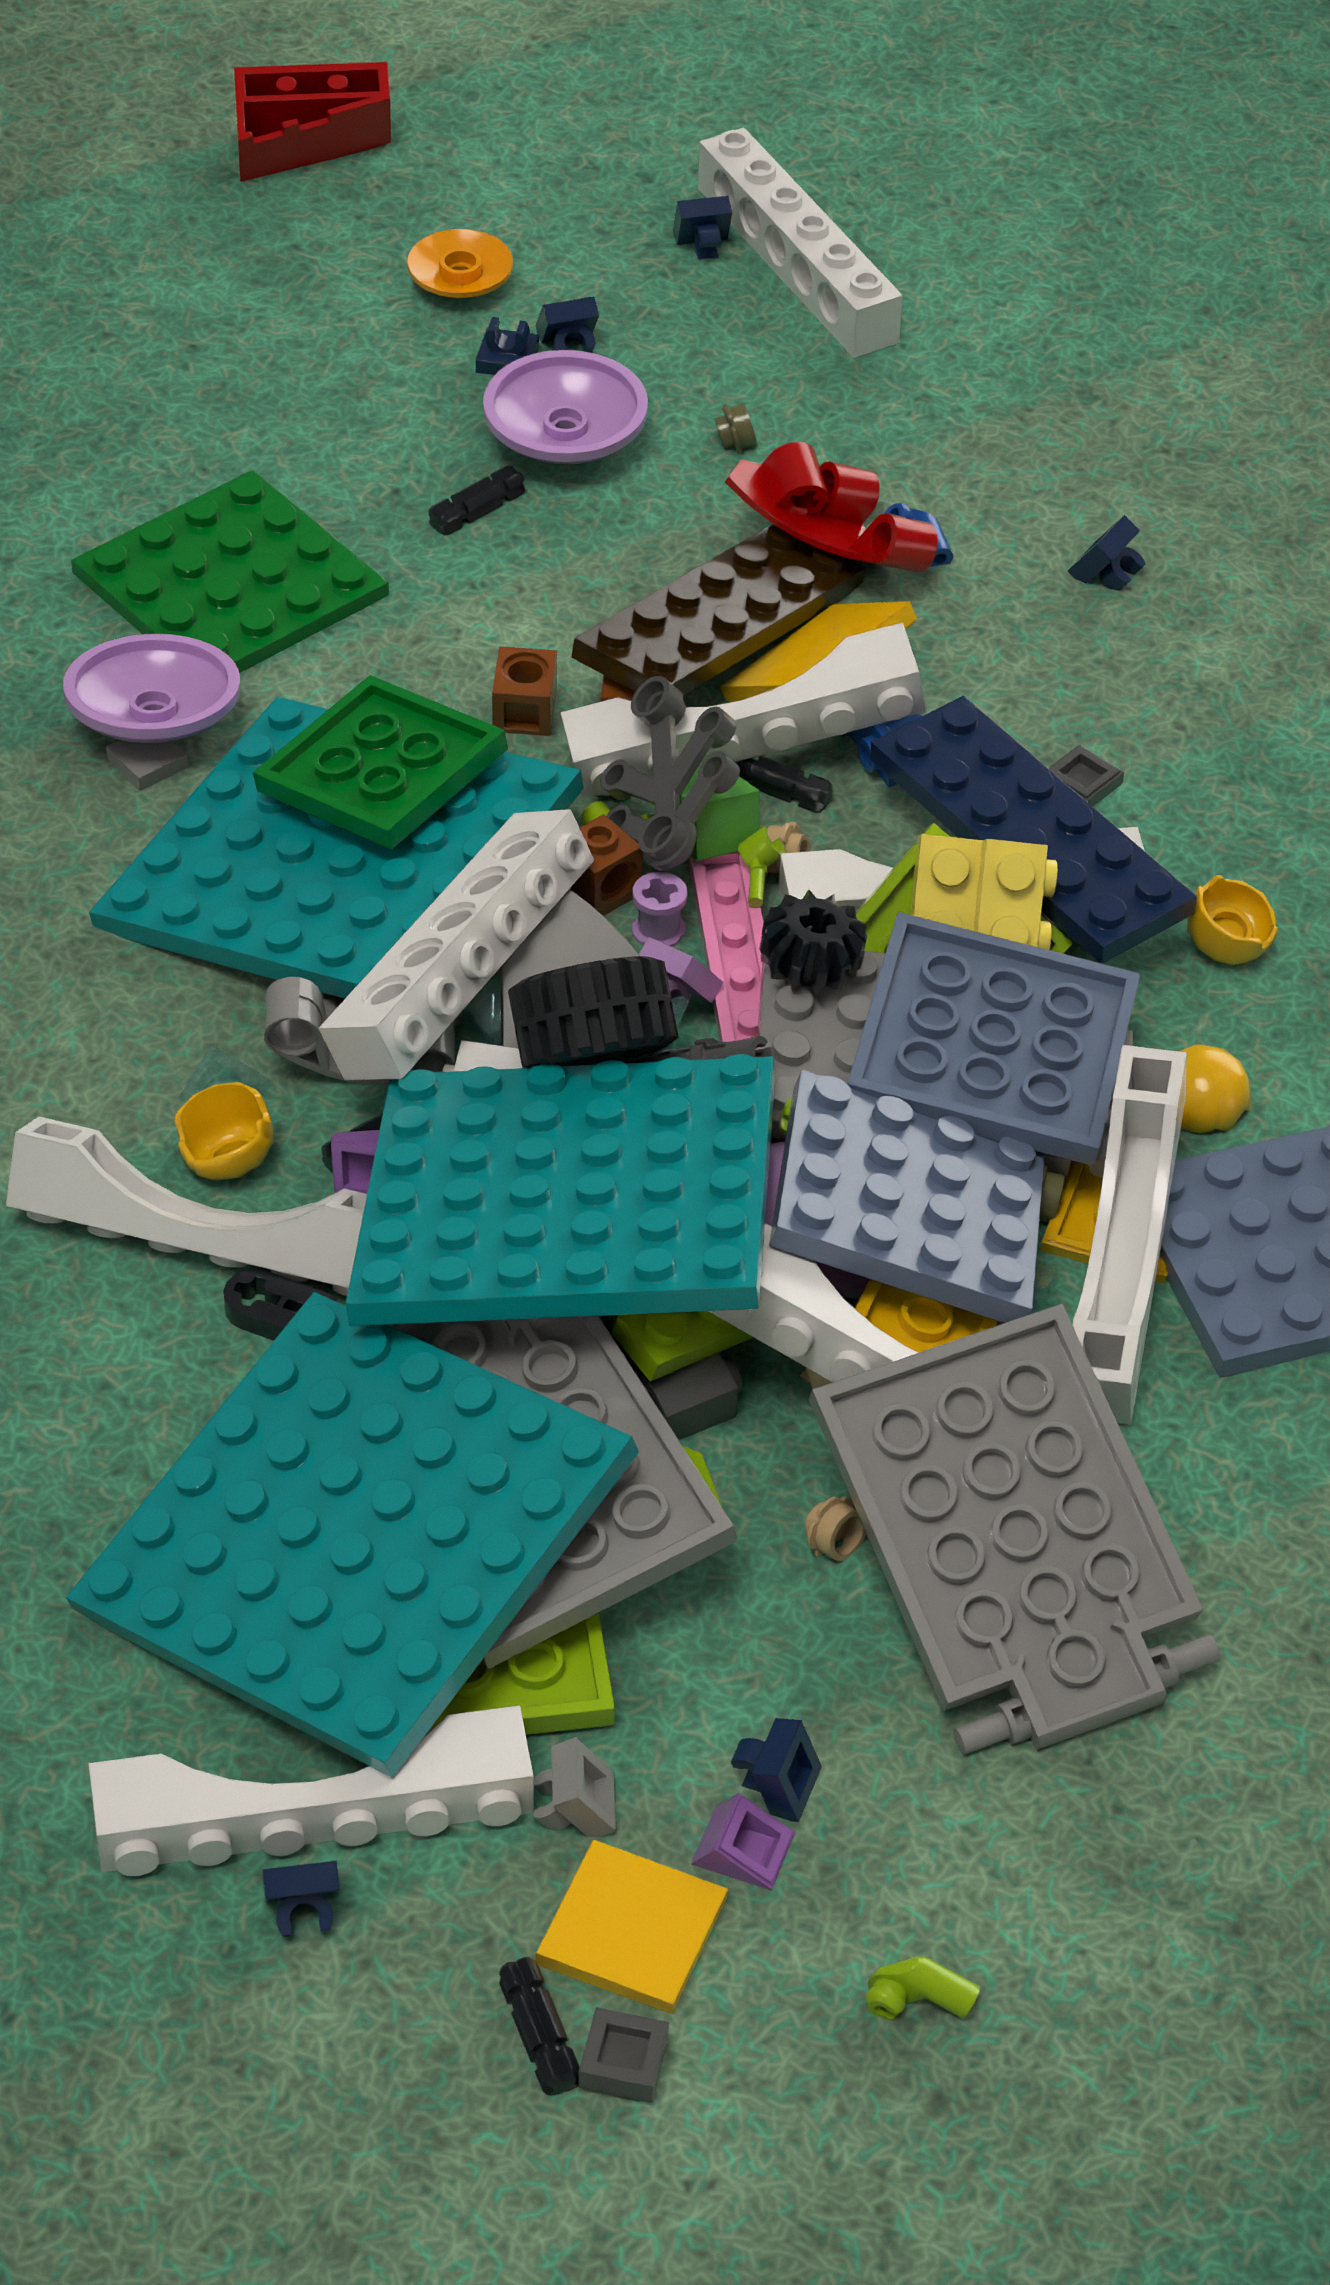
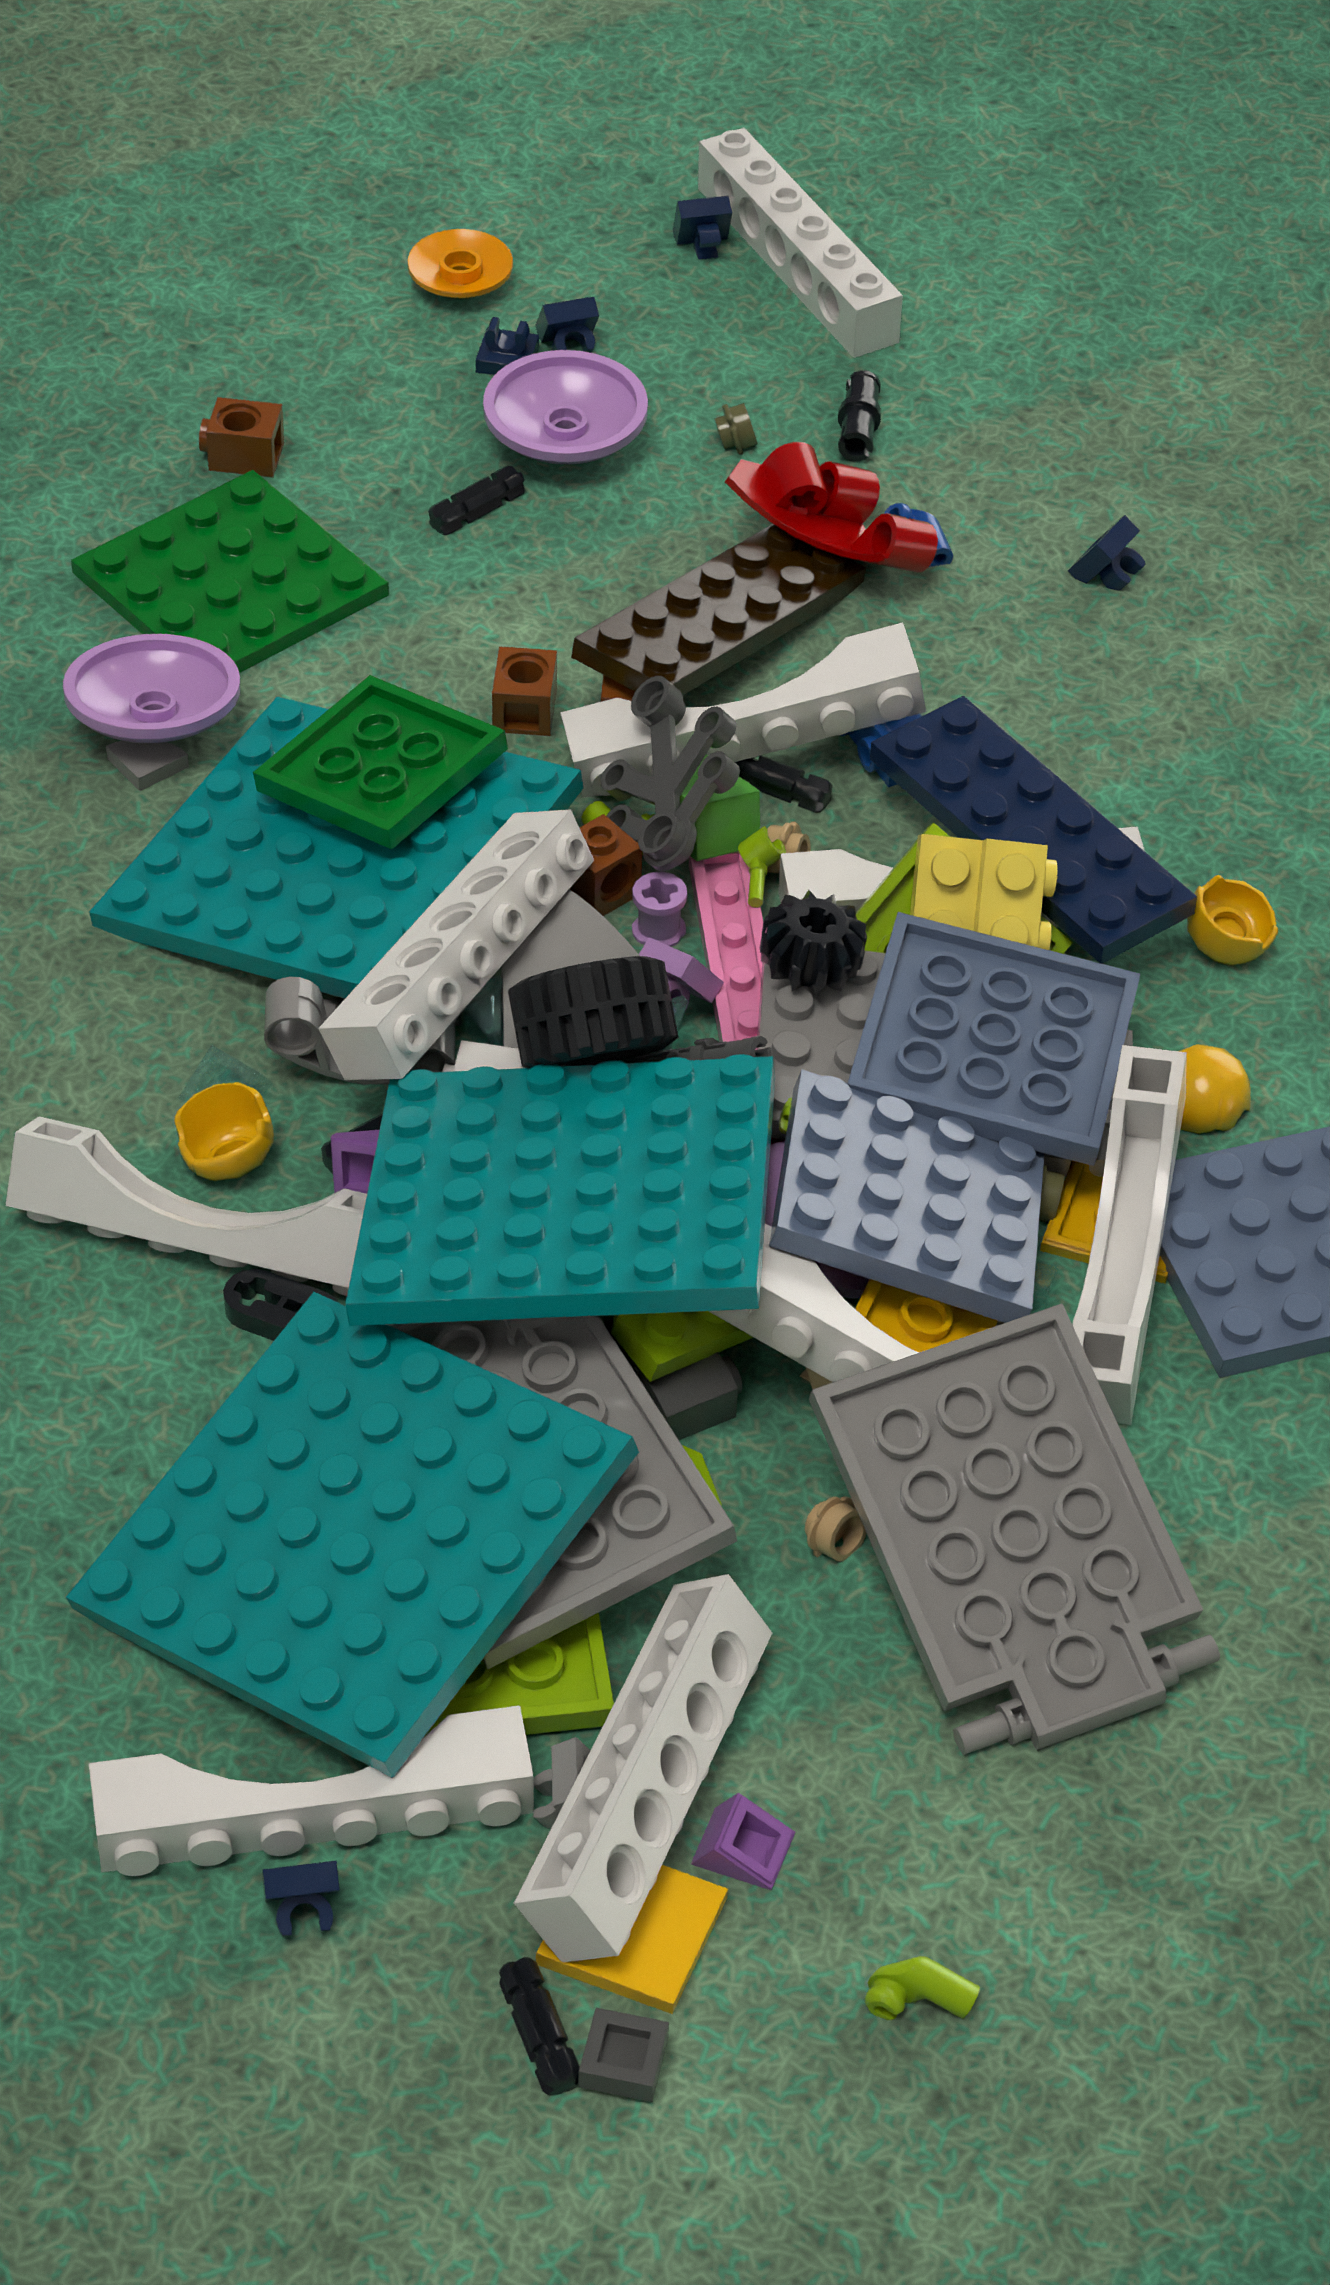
red wedge [234,62,391,182] -> none
yellow tile [720,601,917,702] -> none
dark blue tile [731,1718,822,1822] -> none
dark grey tile [1048,745,1124,806] -> none
none -> dark orange brick [199,397,284,478]
none -> white brick [514,1574,772,1962]
none -> black pin [838,370,881,461]

